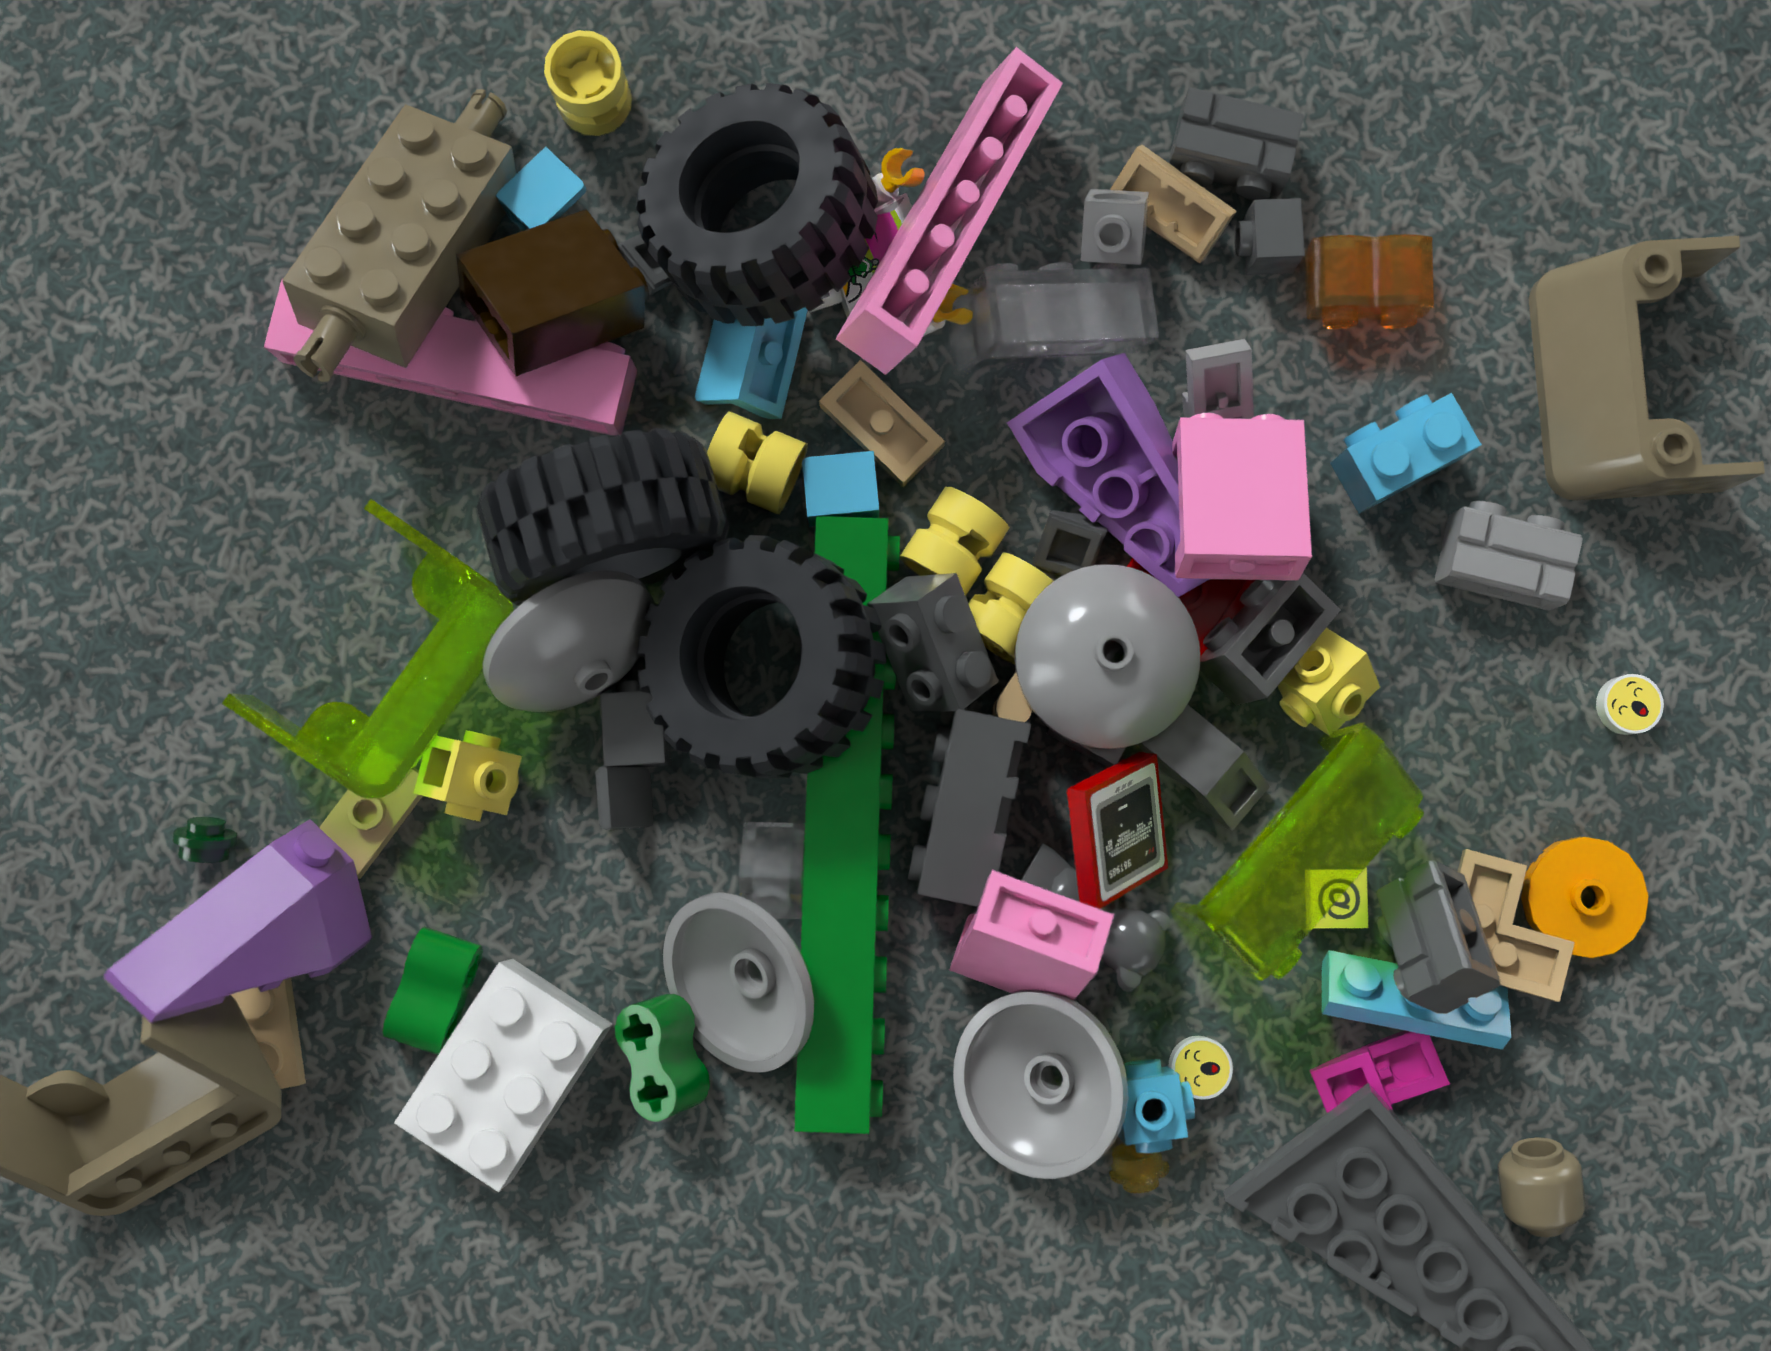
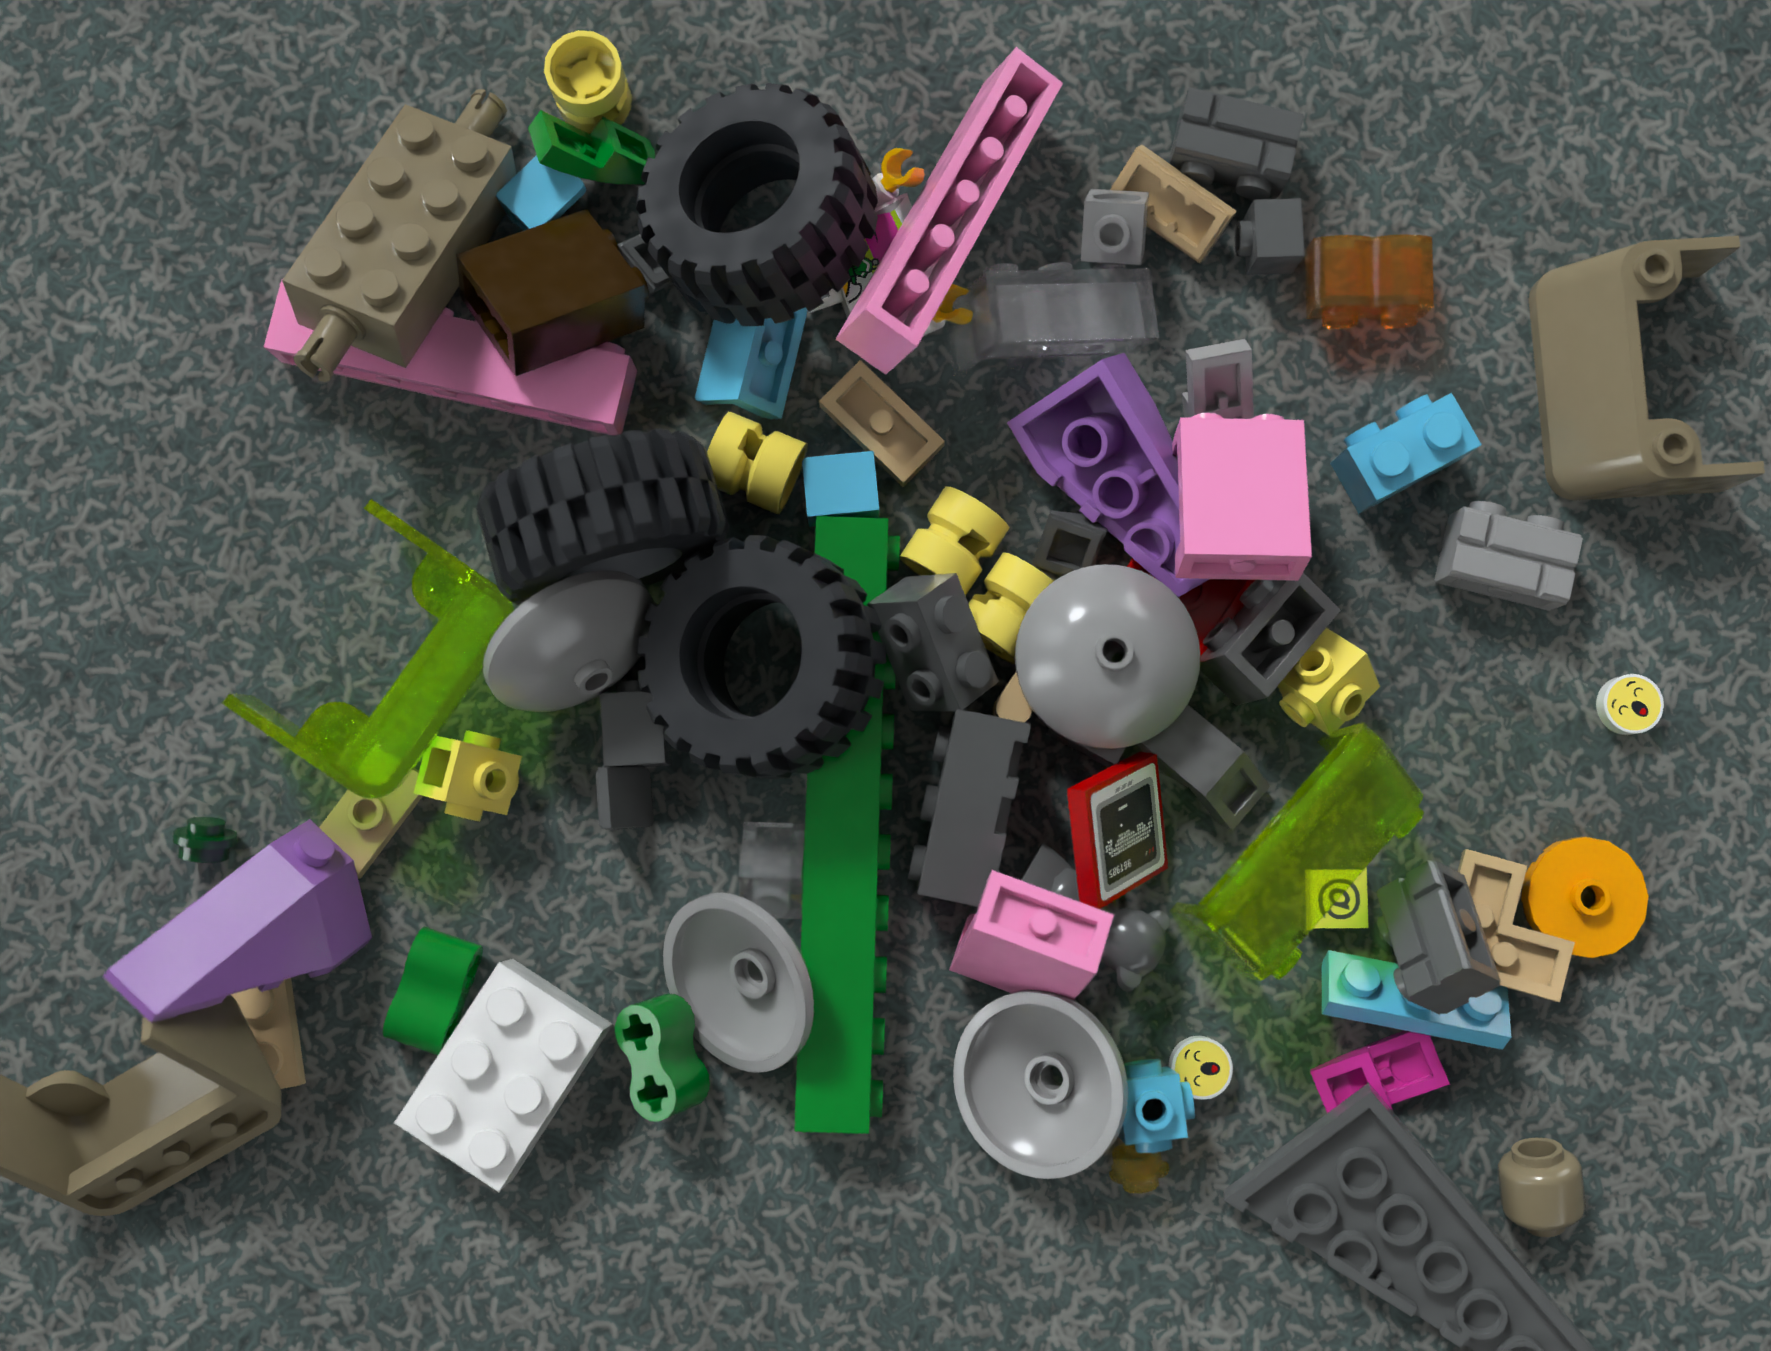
none -> green slope [528,110,656,185]

